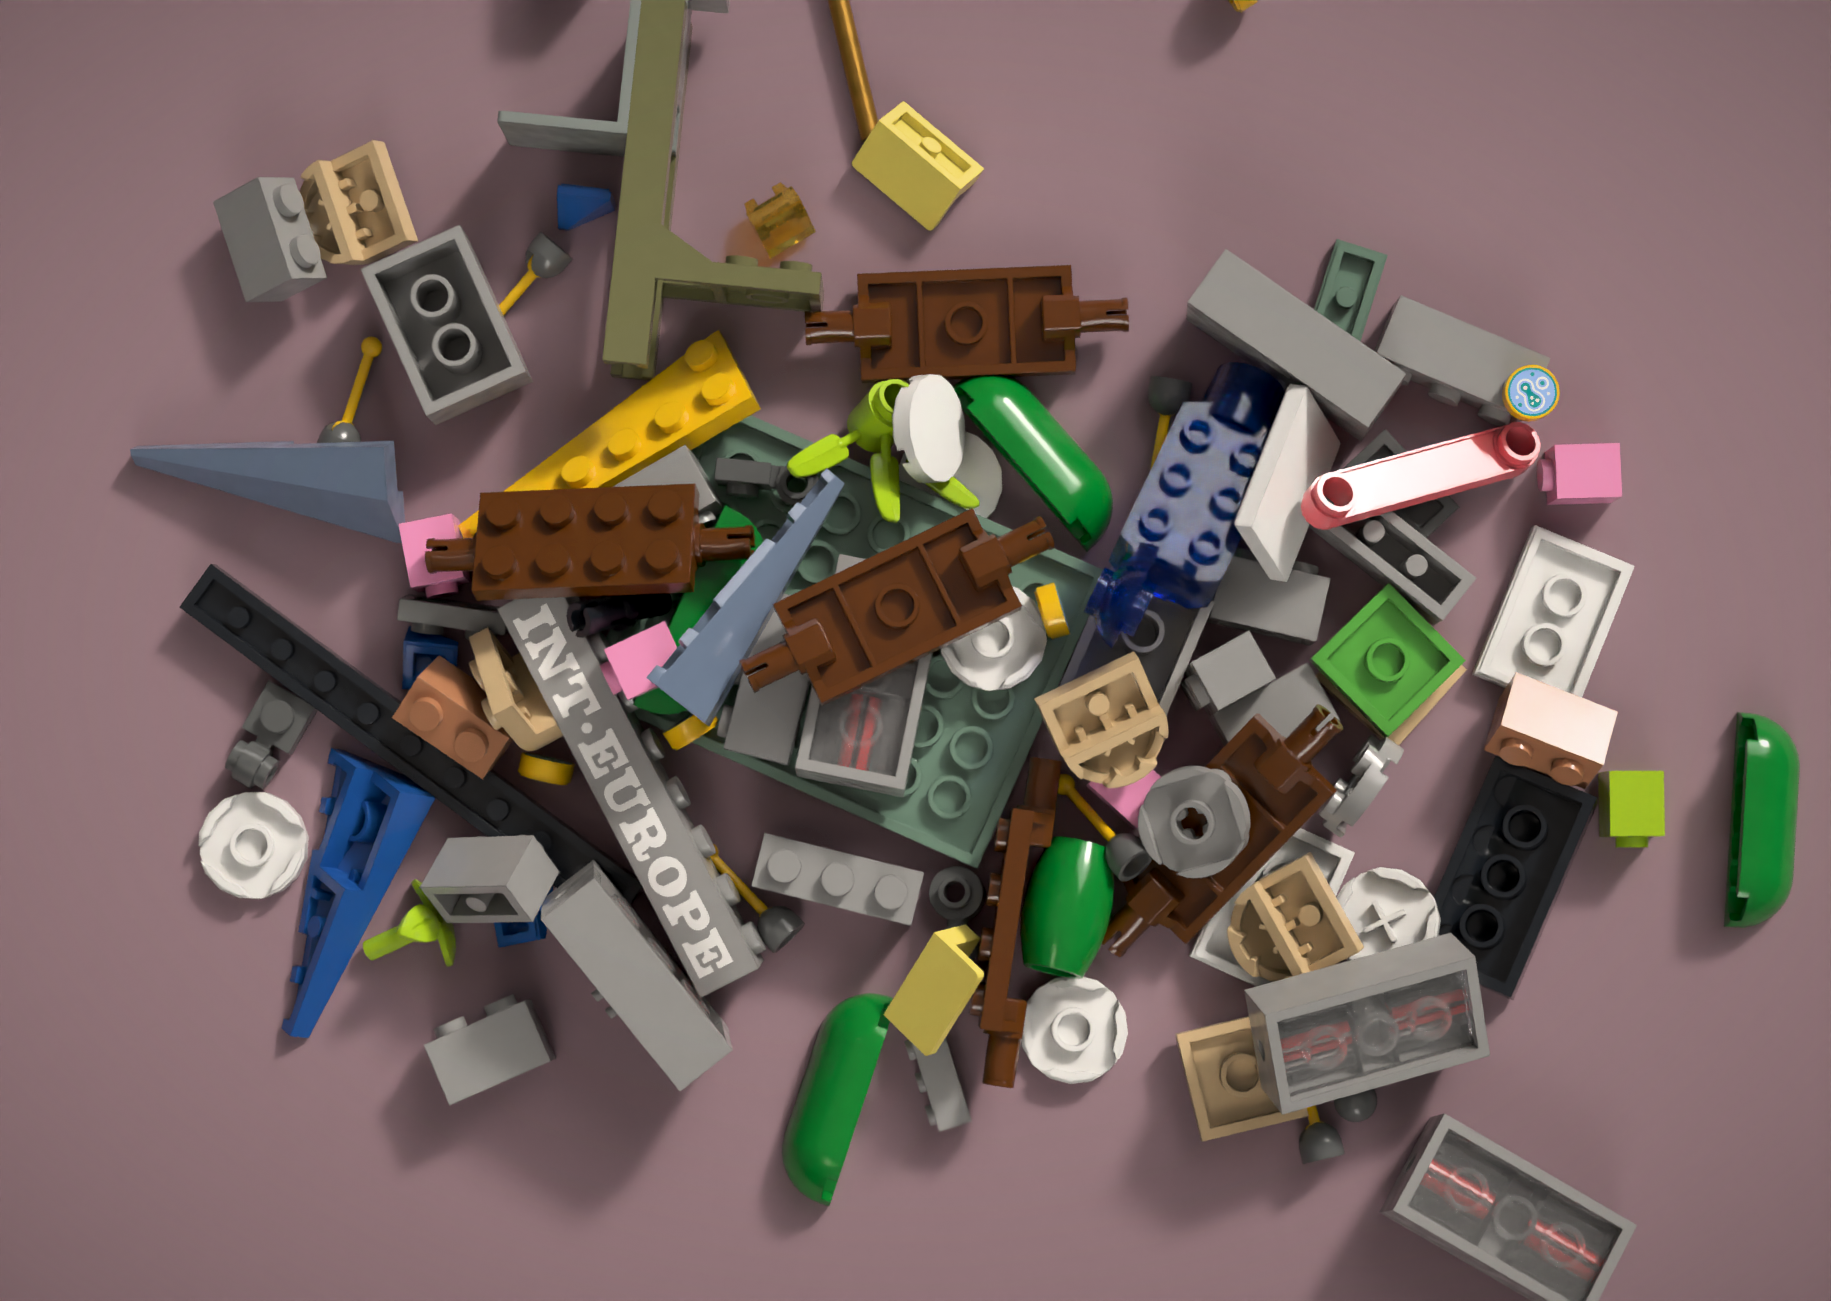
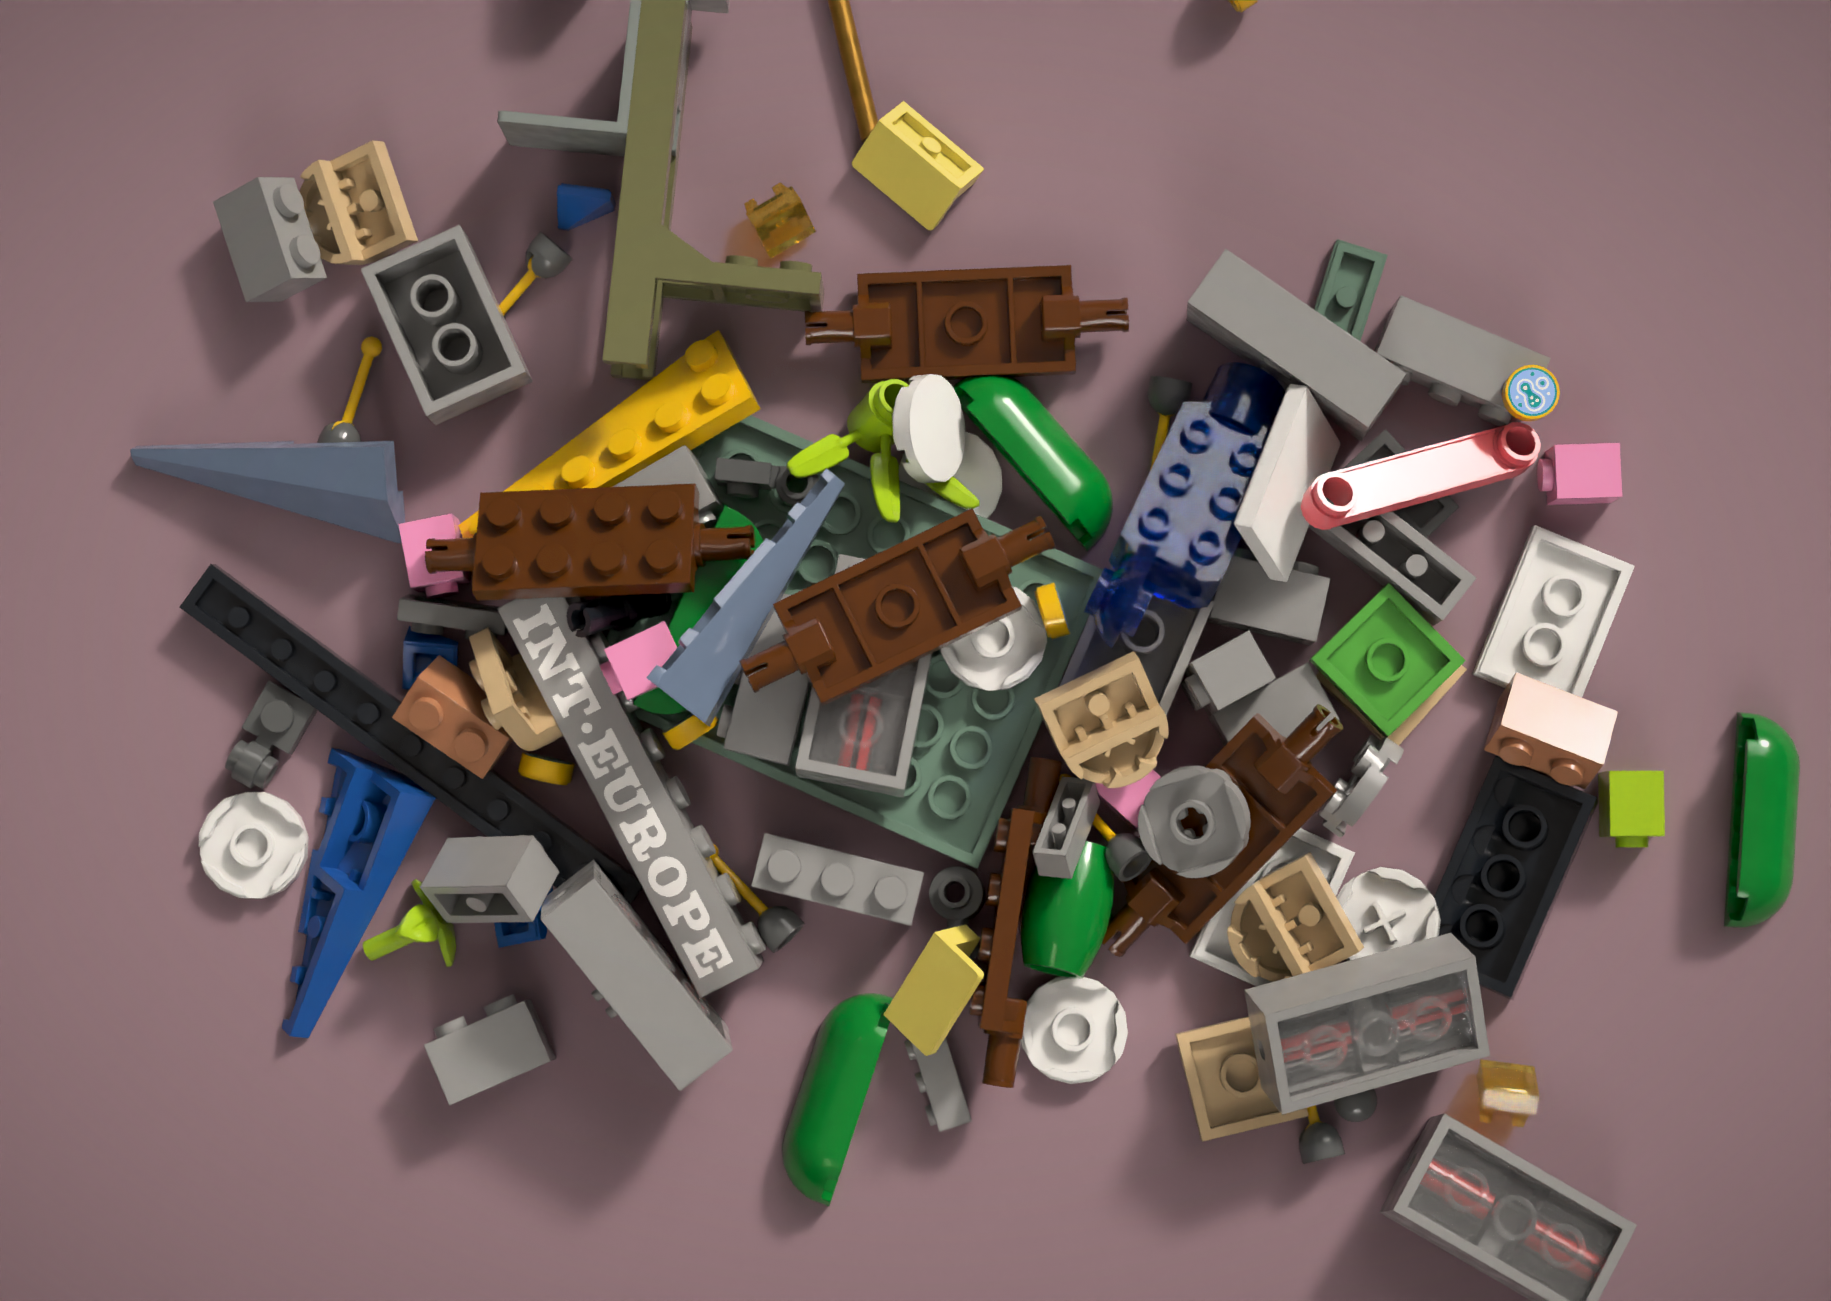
none -> light grey piece [1033,776,1100,879]
none -> clear yellow tile [1476,1059,1540,1127]

